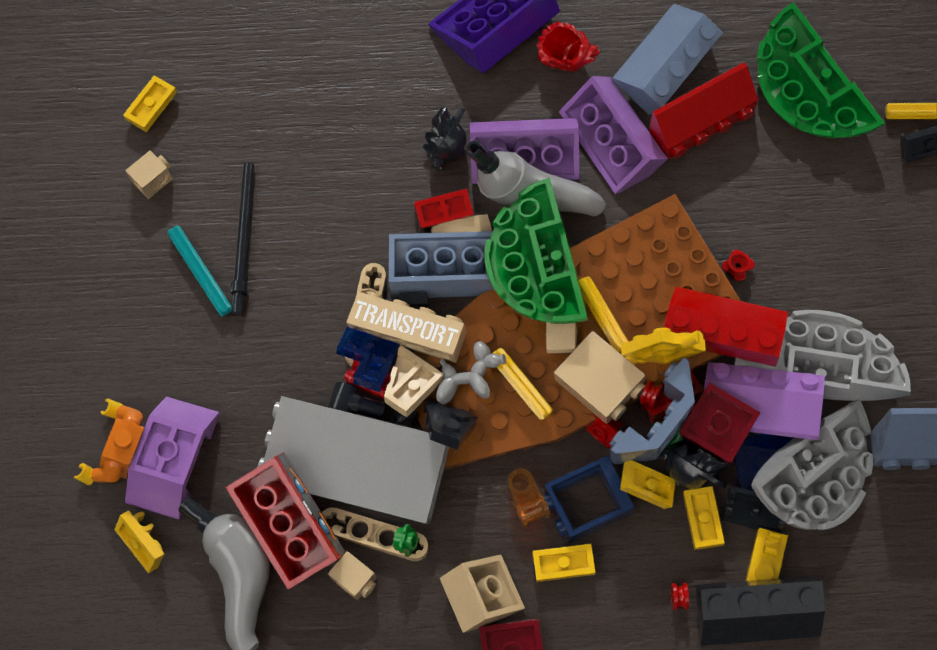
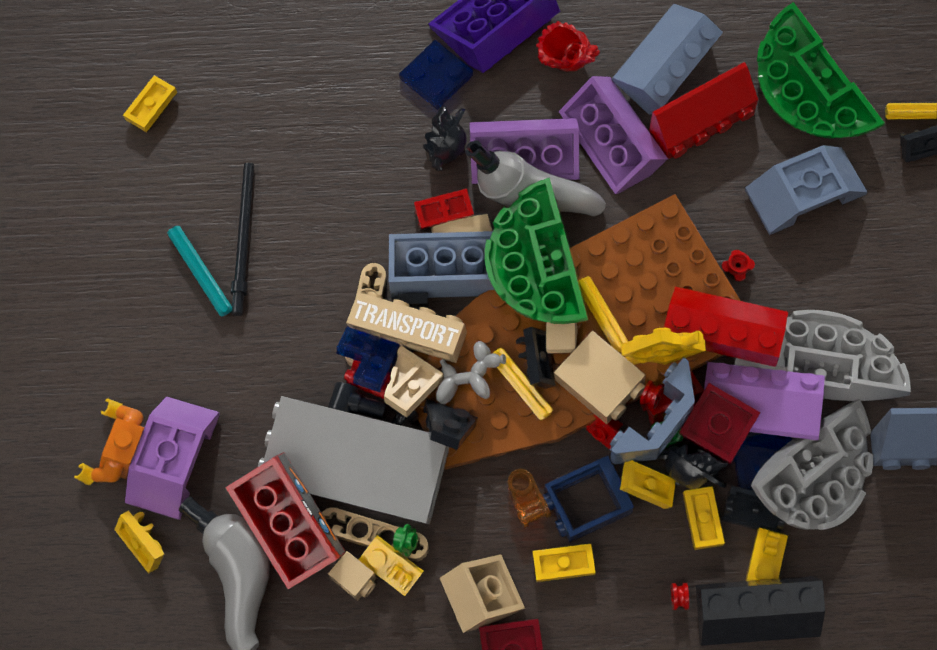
tan brick [125,151,173,199] -> none
none -> yellow plate [358,535,424,596]
none -> clear blue plate [399,40,473,110]
none -> black plate [516,327,556,389]
none -> sand blue slope [745,145,868,235]

